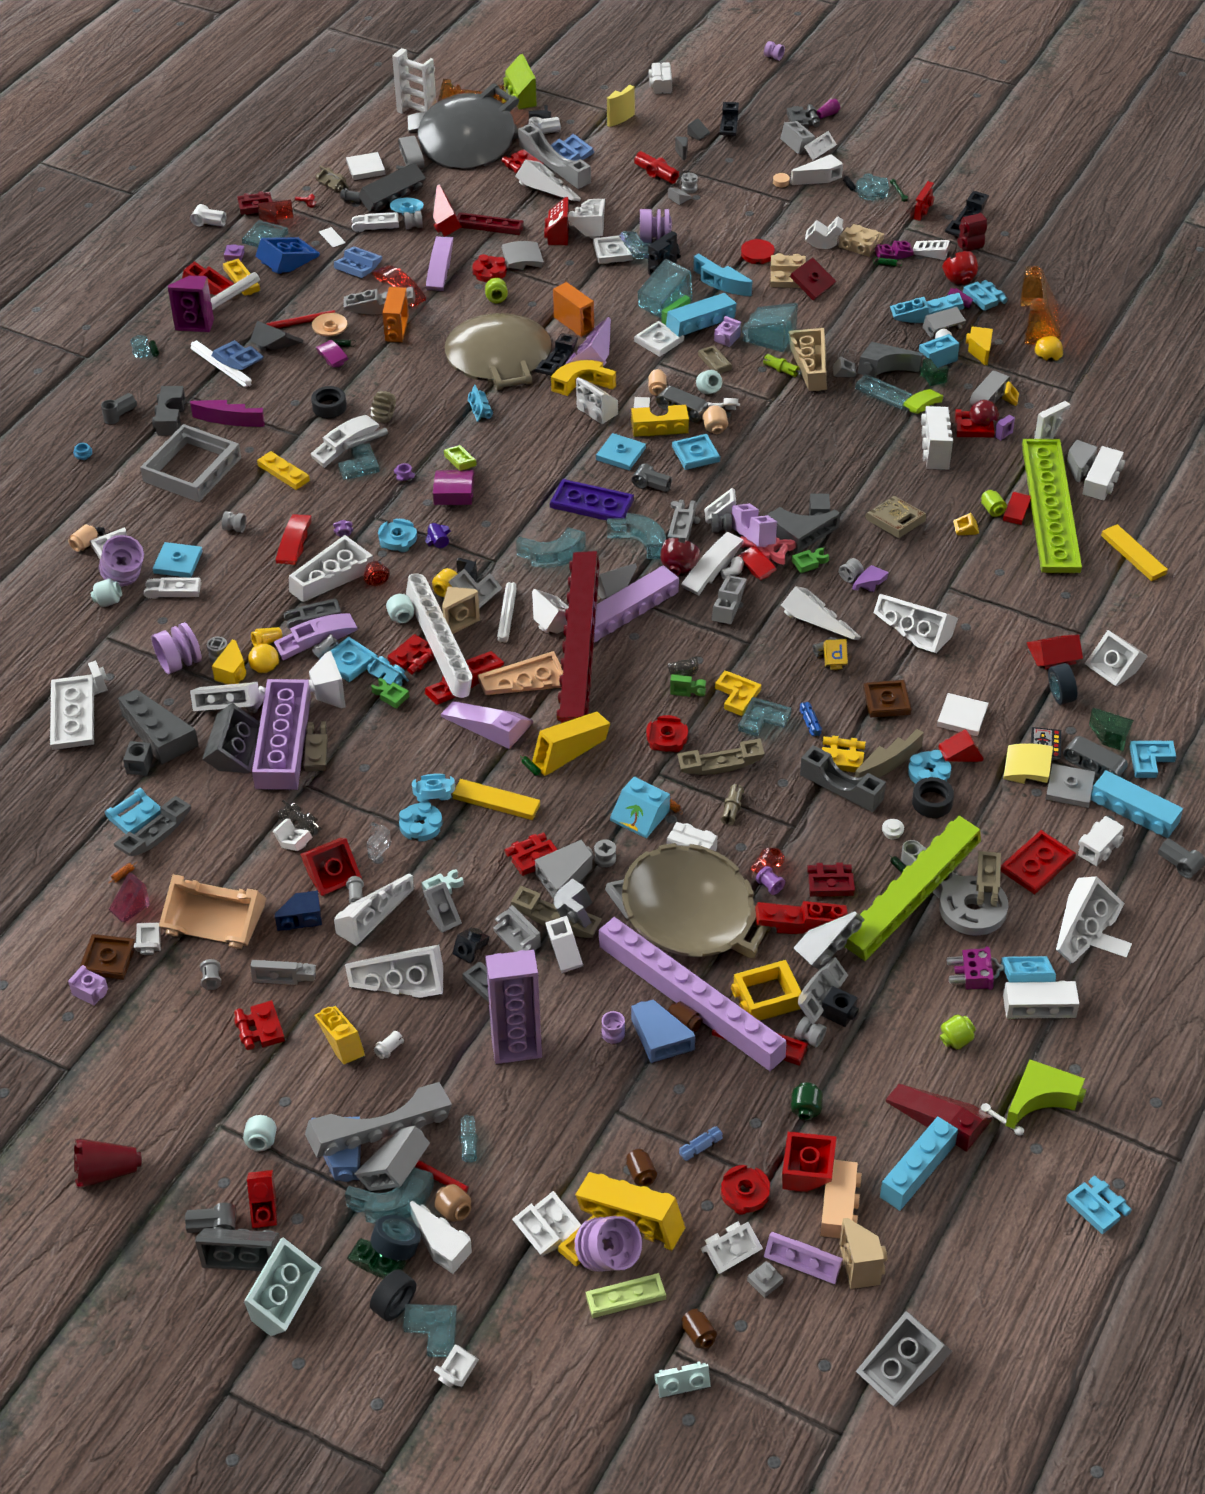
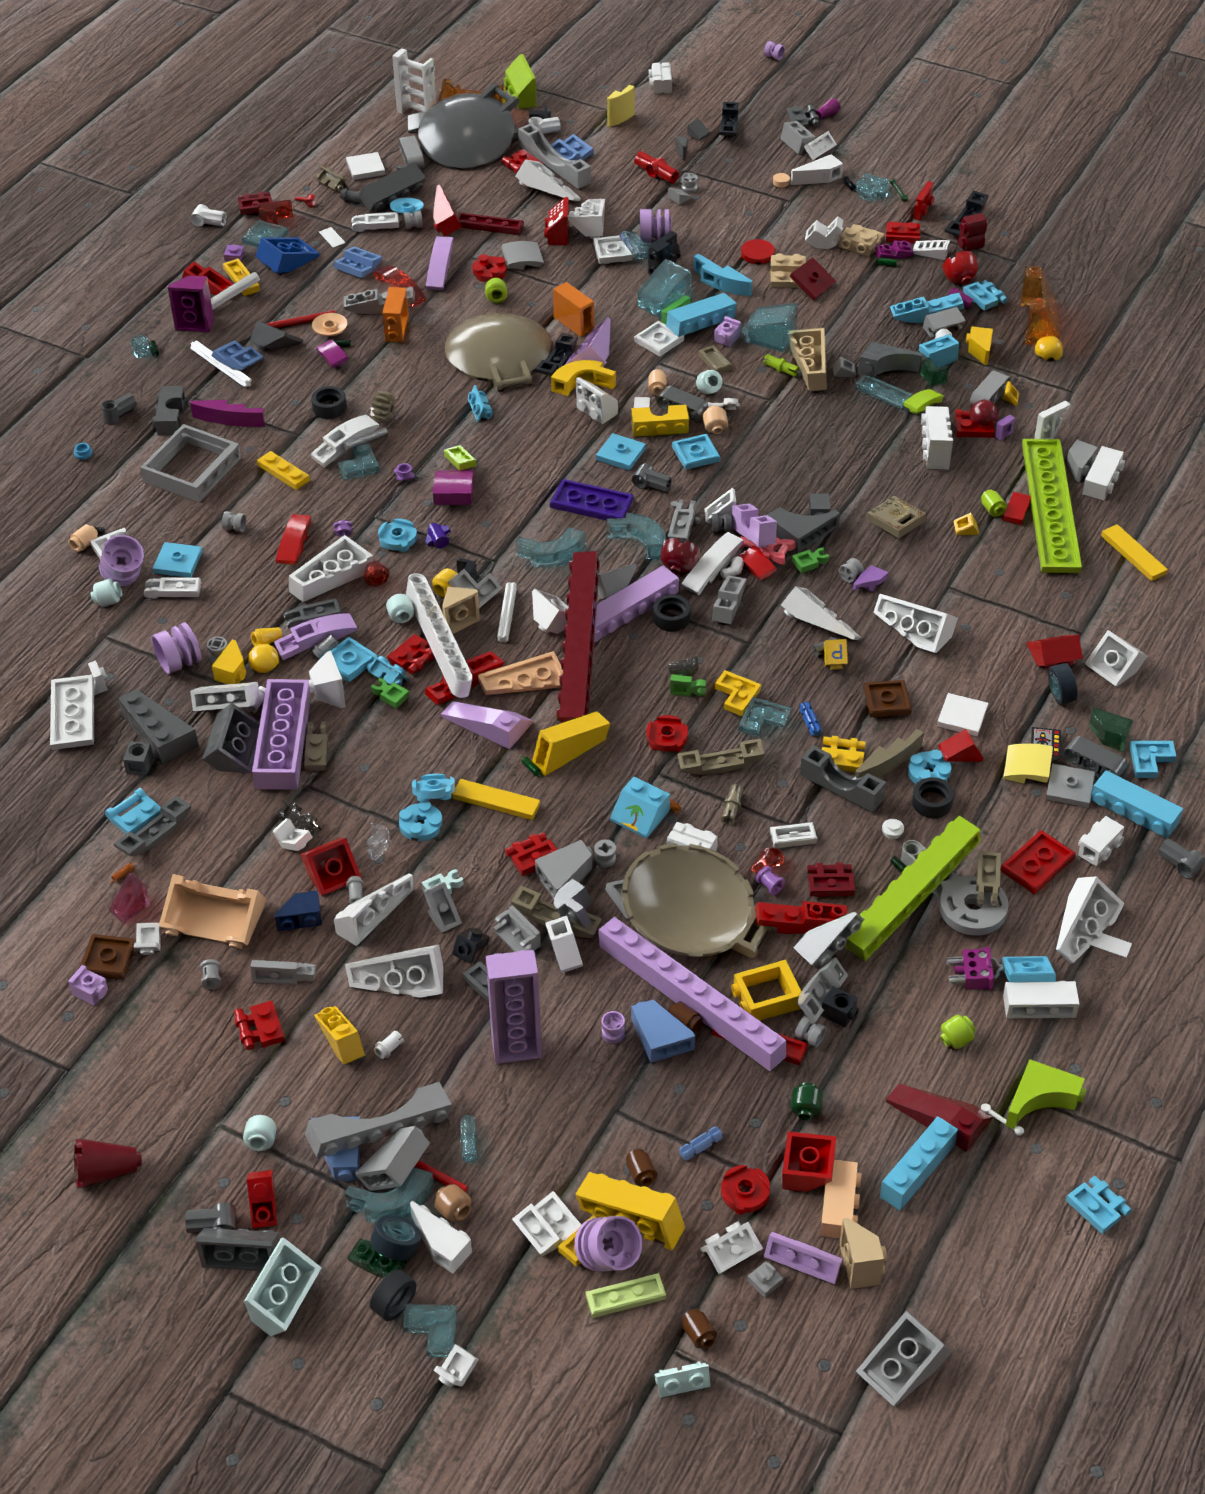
none -> black tyre [653,594,691,631]
none -> white tile [770,822,817,849]
none -> red plate [886,221,920,243]

